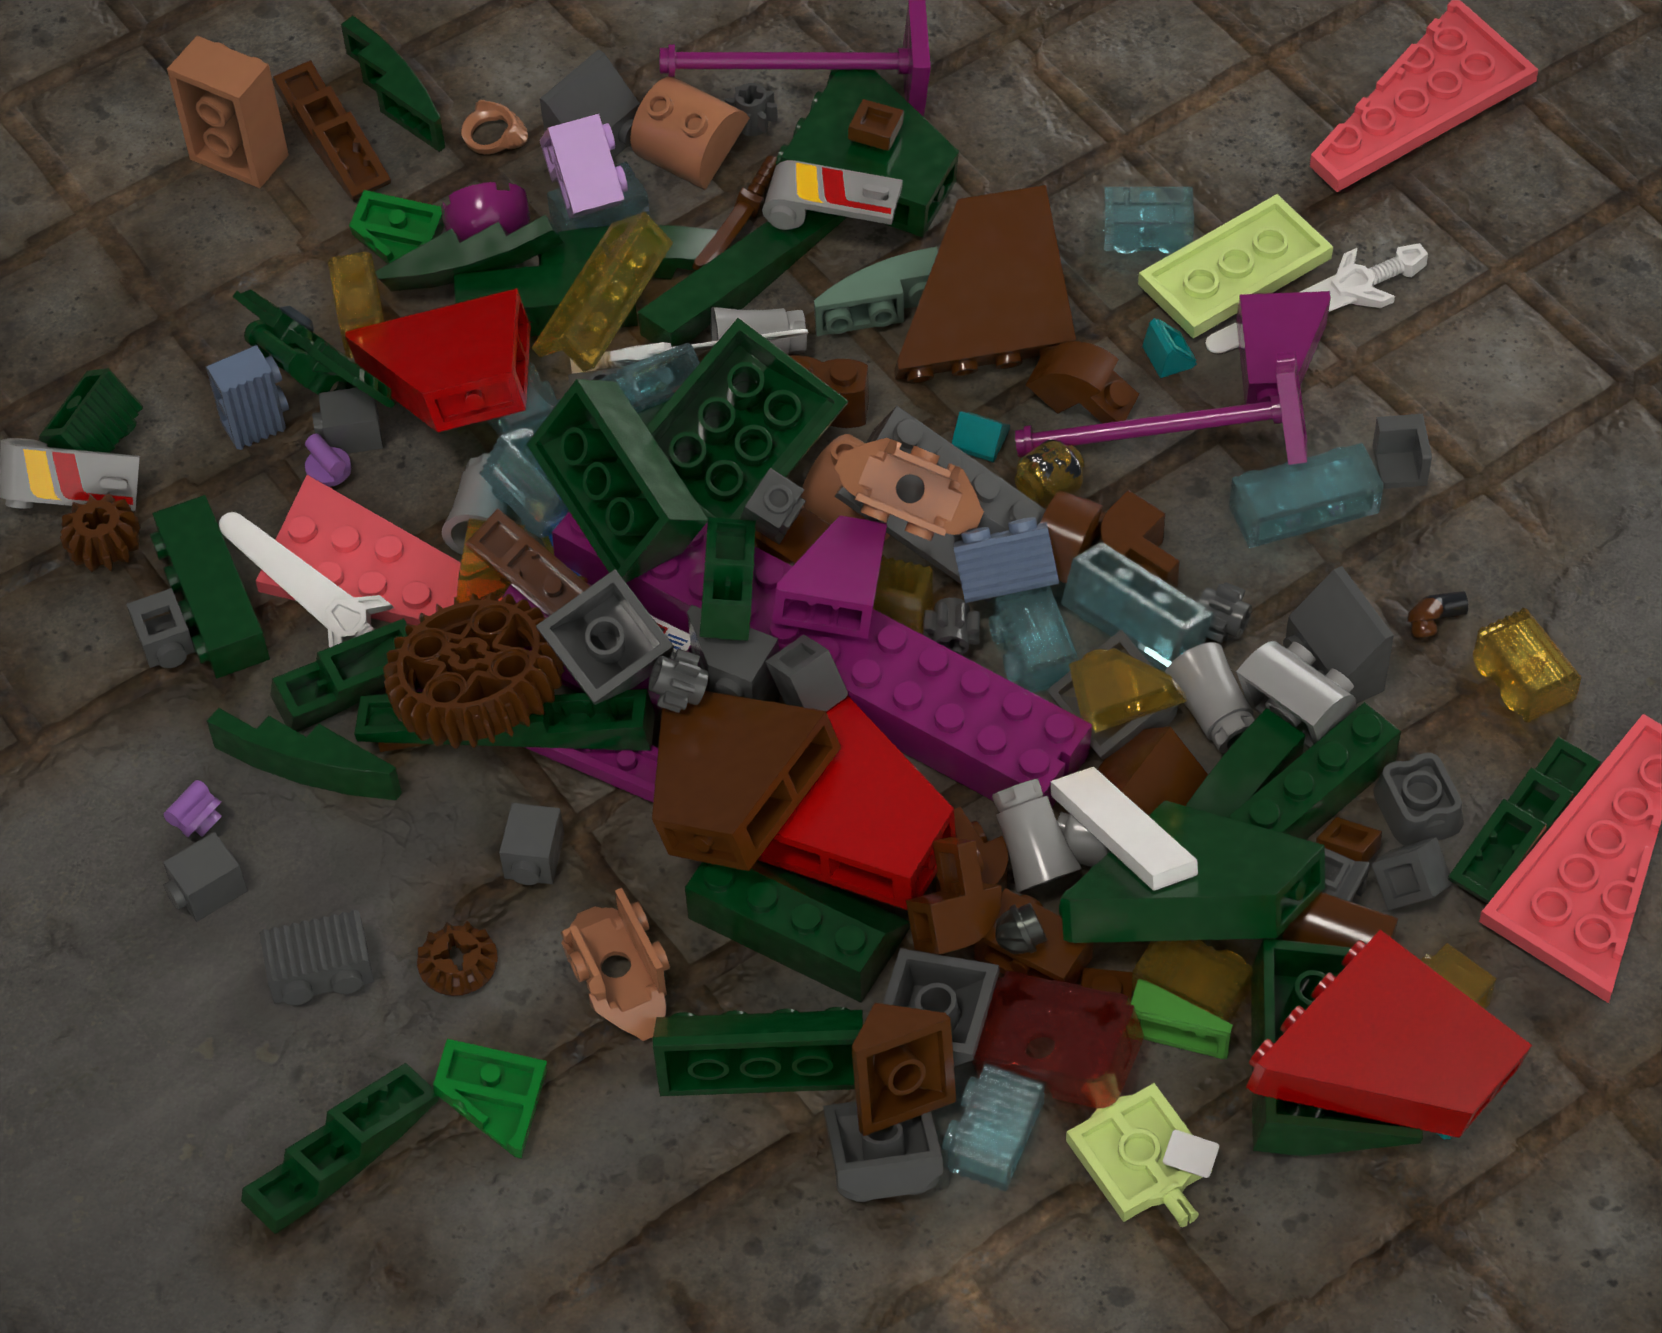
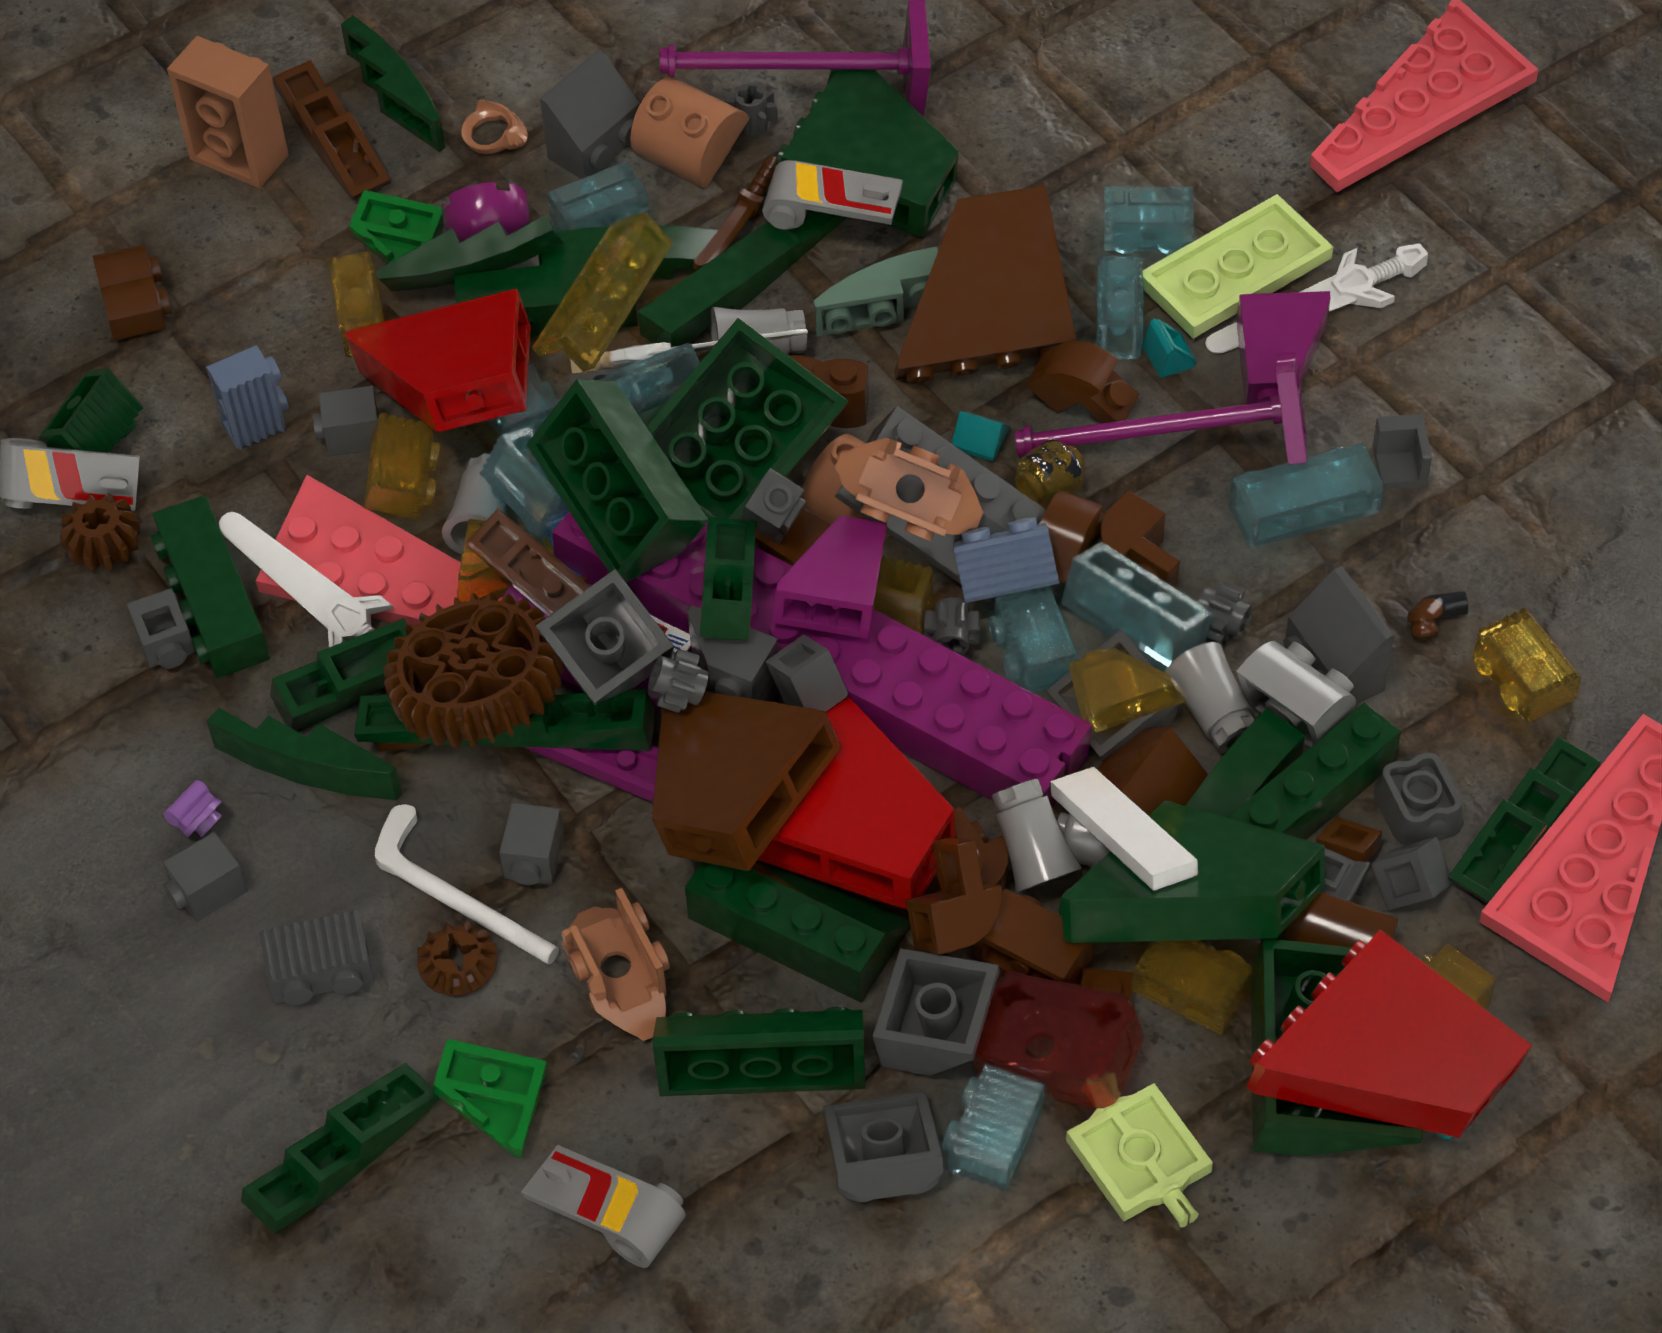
dark green piece [232,289,395,408] -> none
medium lavender plate [305,434,351,487] -> none
lavender brick [540,114,628,219] -> none
reddish brown plate [848,99,904,151] -> none
reddish brown slope [852,1003,956,1136] -> none
pearl dark grey plate [995,903,1047,954] -> none
bright green slope [1127,978,1233,1059] -> none
white sticker [1163,1130,1219,1178] -> none
none -> reddish brown brick [93,244,171,341]
none -> clear yellow brick [363,413,440,519]
none -> white piece [375,804,559,965]
none -> light grey door [521,1145,686,1268]
none -> clear light blue brick [1097,256,1144,359]

